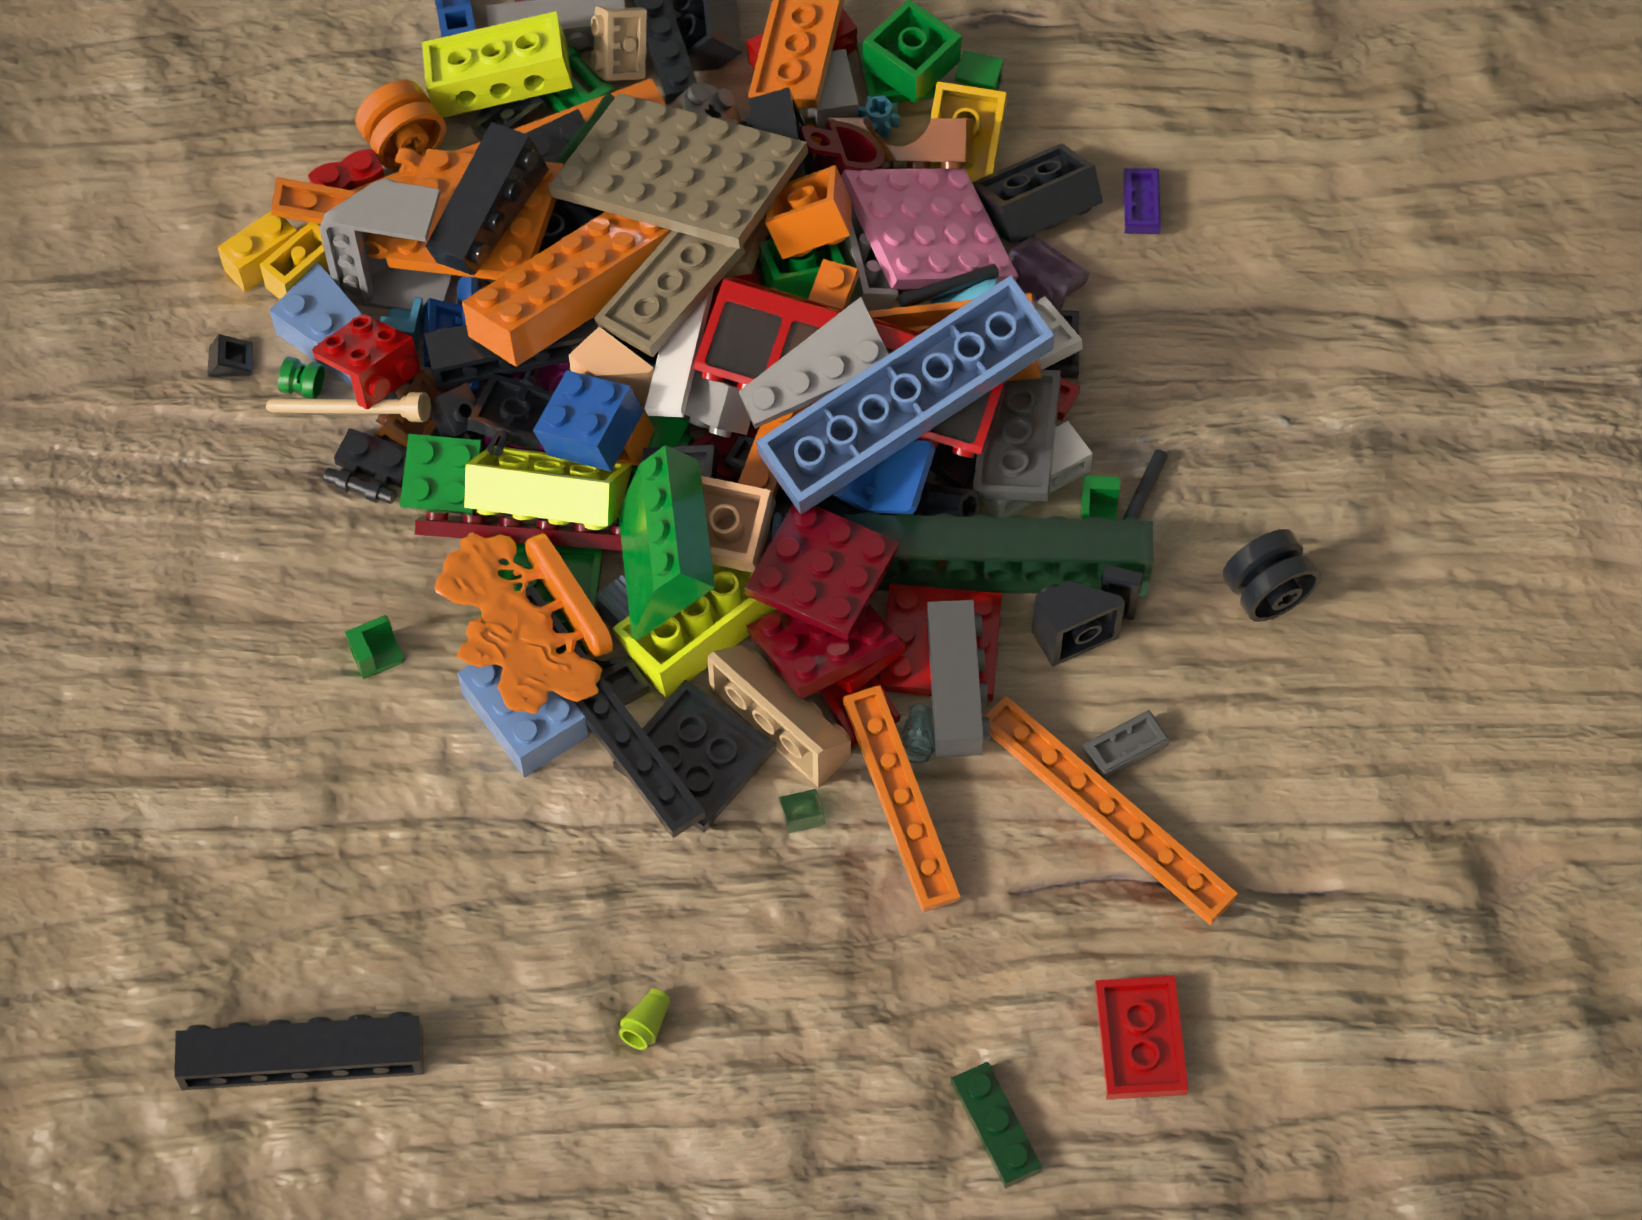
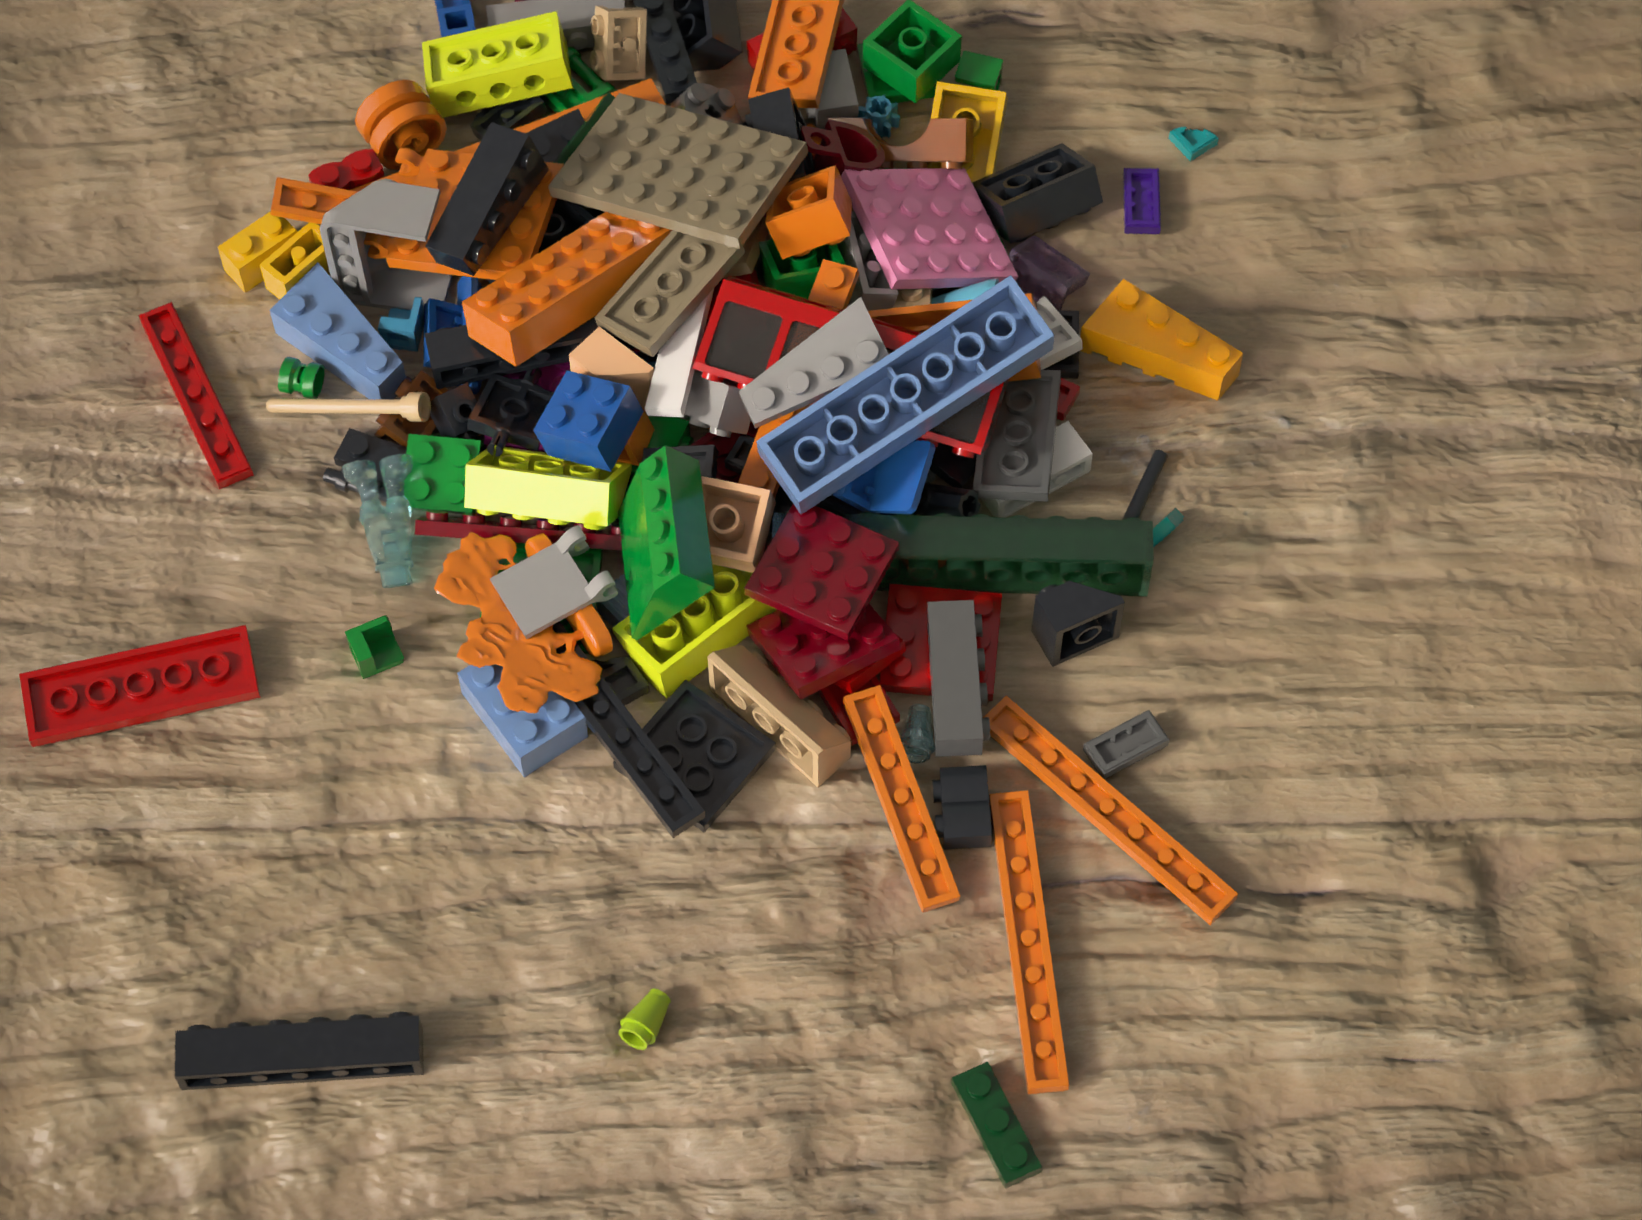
black slope [208,334,253,377] -> none
red bracket [312,314,421,410] -> none
clear green slope [778,788,825,834] -> none
black bar [898,263,999,307] -> none
green panel [1079,475,1120,534] -> none
red plate [1094,976,1189,1100] -> none
black tile [1101,565,1143,620] -> none
black wheel [1223,529,1321,622] -> none
none -> red plate [19,625,260,747]
none -> red tile [138,302,254,489]
none -> clear light blue piece [342,454,414,588]
none -> light grey flag [490,525,618,639]
none -> black brick [932,765,992,850]
none -> orange plate [989,790,1069,1094]
none -> light orange wedge [1080,278,1243,400]
none -> teal tile [1140,508,1184,549]
none -> teal tile [1169,127,1219,162]

